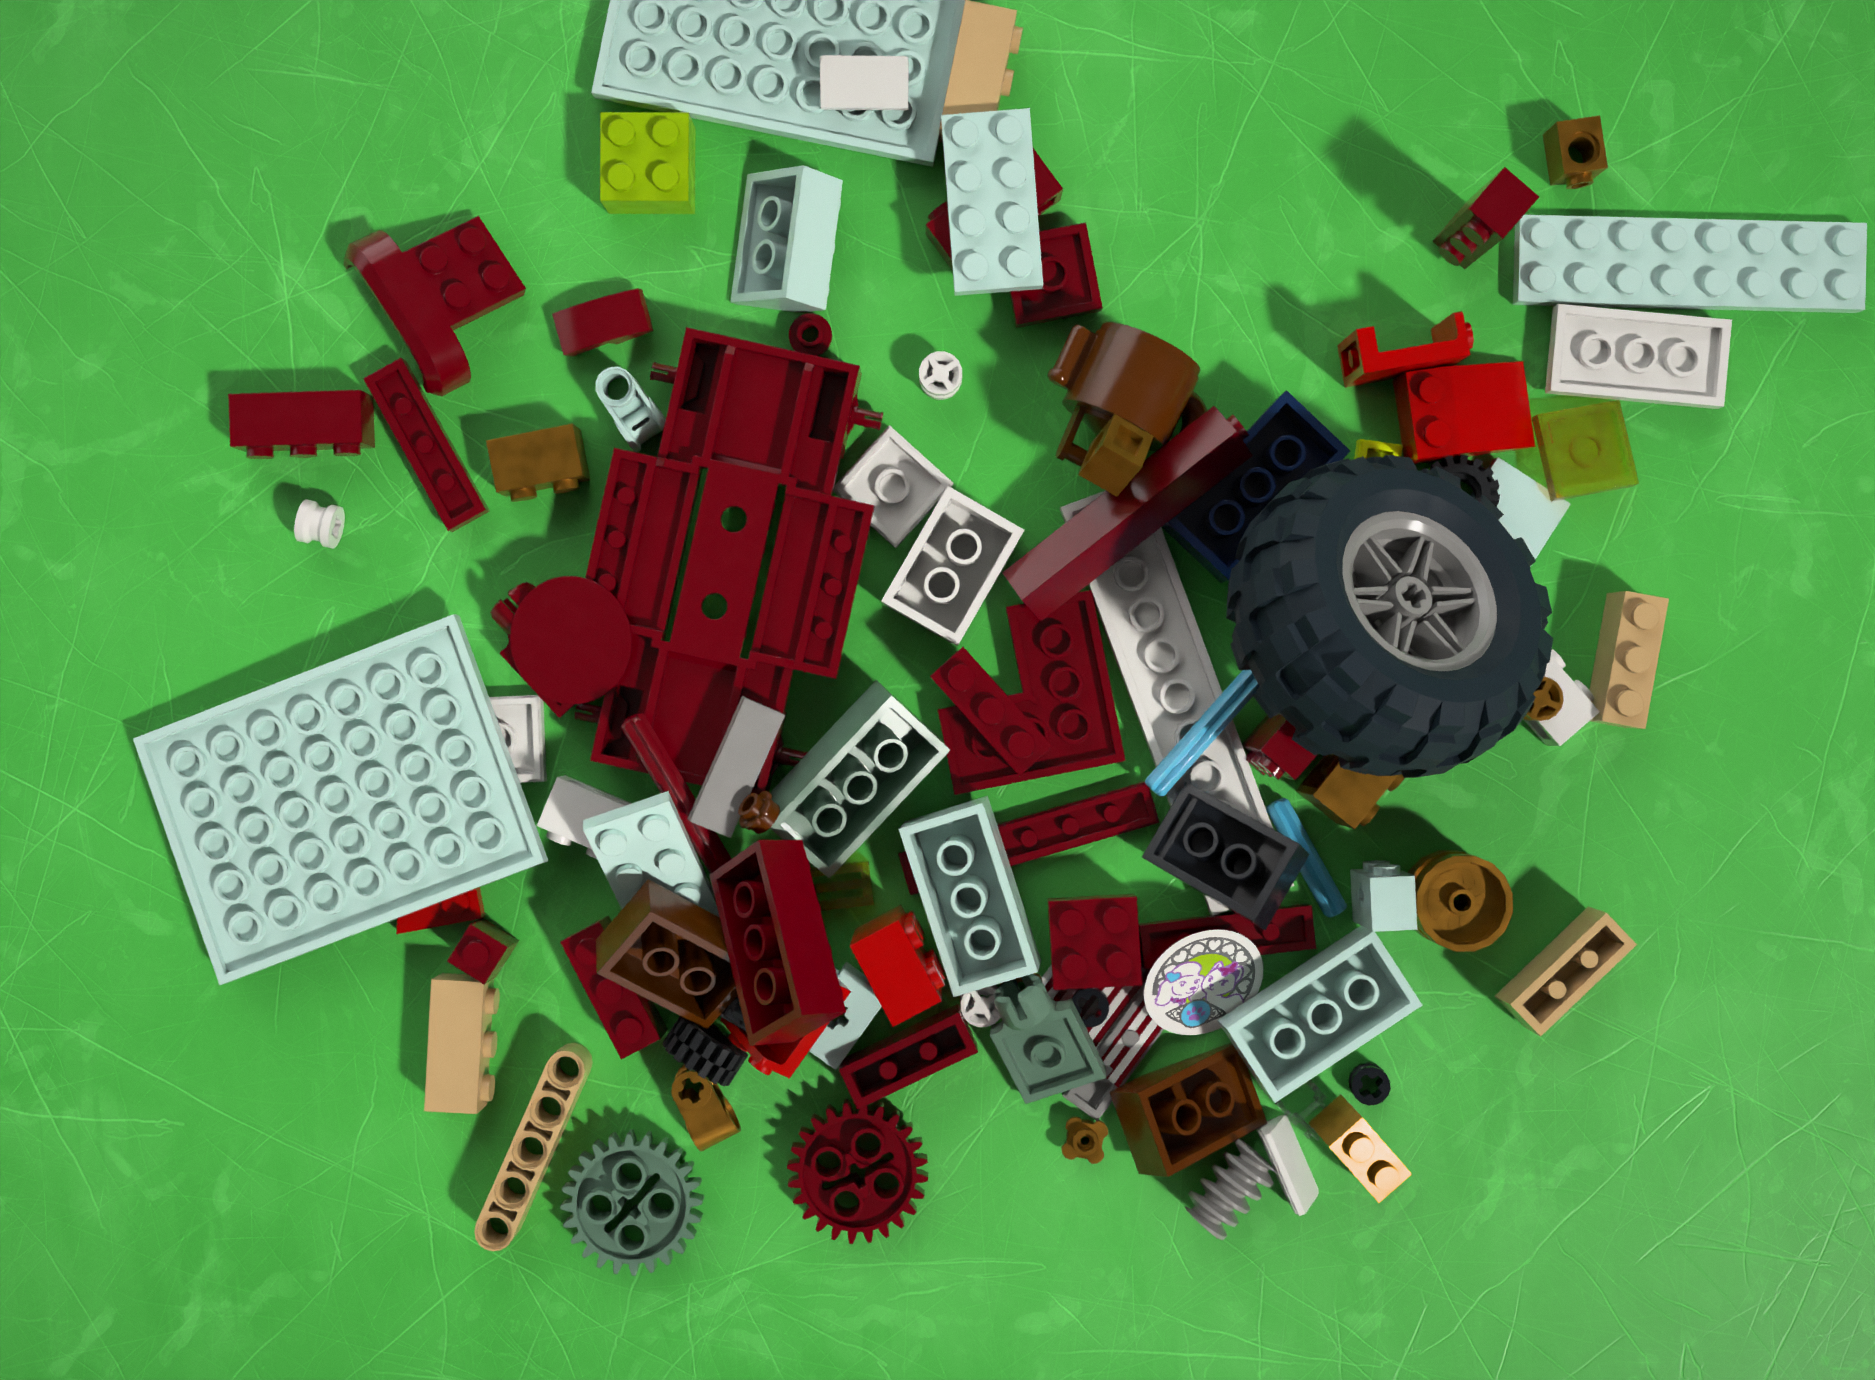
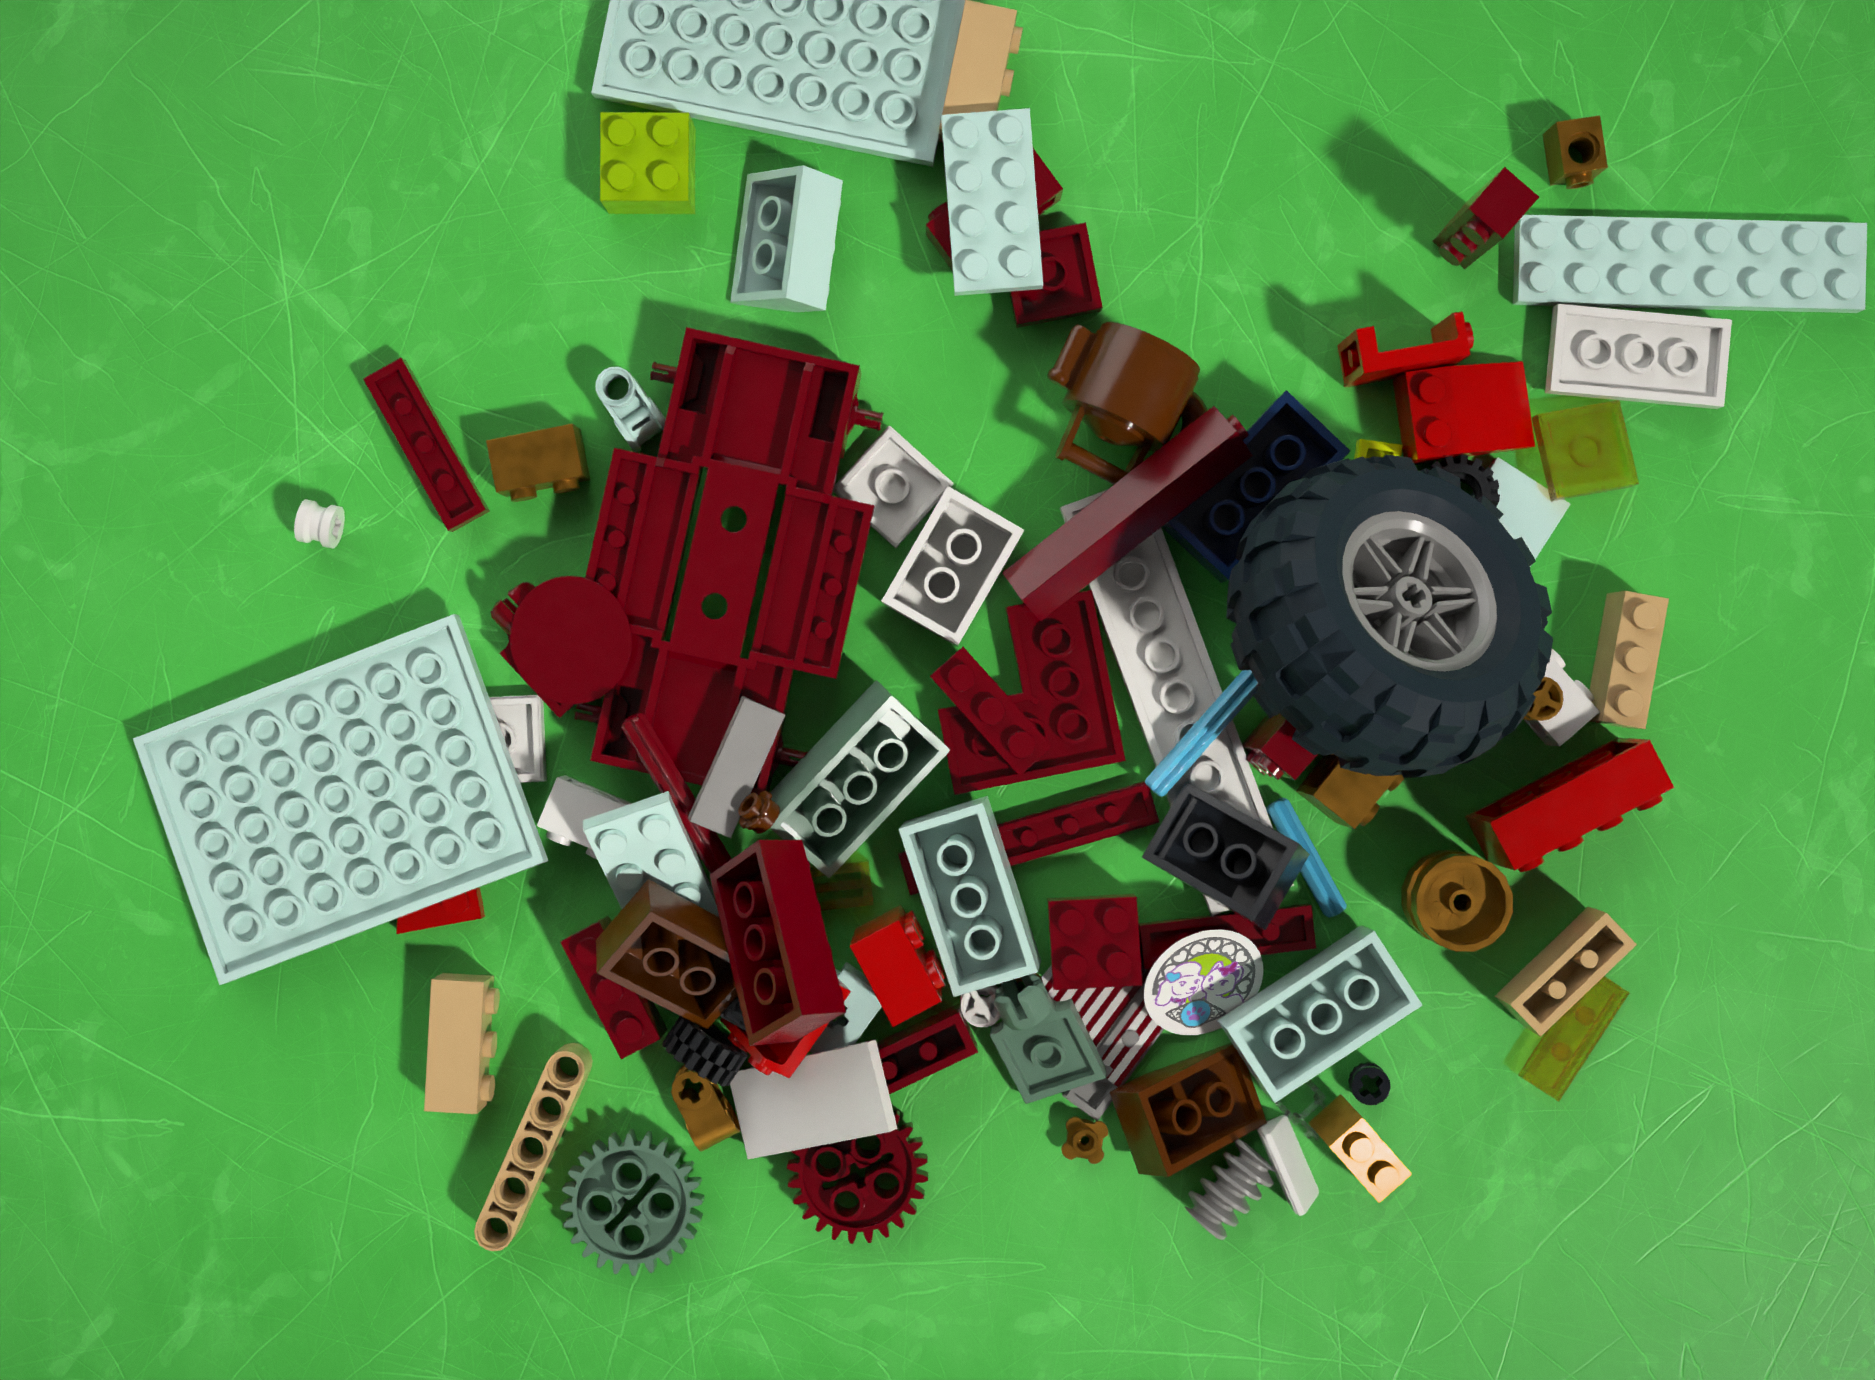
dark red brick [228,390,375,459] -> none
dark red piece [344,216,526,396] -> none
dark red brick [447,918,519,985] -> none
dark red slope [552,288,653,357] -> none
dark red plate [789,313,832,356] -> none
white slope [820,55,909,110] -> none
white wheel [919,351,962,400] -> none
black bush [1072,988,1109,1027] -> none
pearl gold brick [1078,414,1154,497] -> none
light aqua brick [1350,860,1417,932] -> none
none -> white tile [730,1039,898,1160]
none -> red brick [1465,737,1675,872]
none -> clear yellow tile [1518,976,1630,1102]

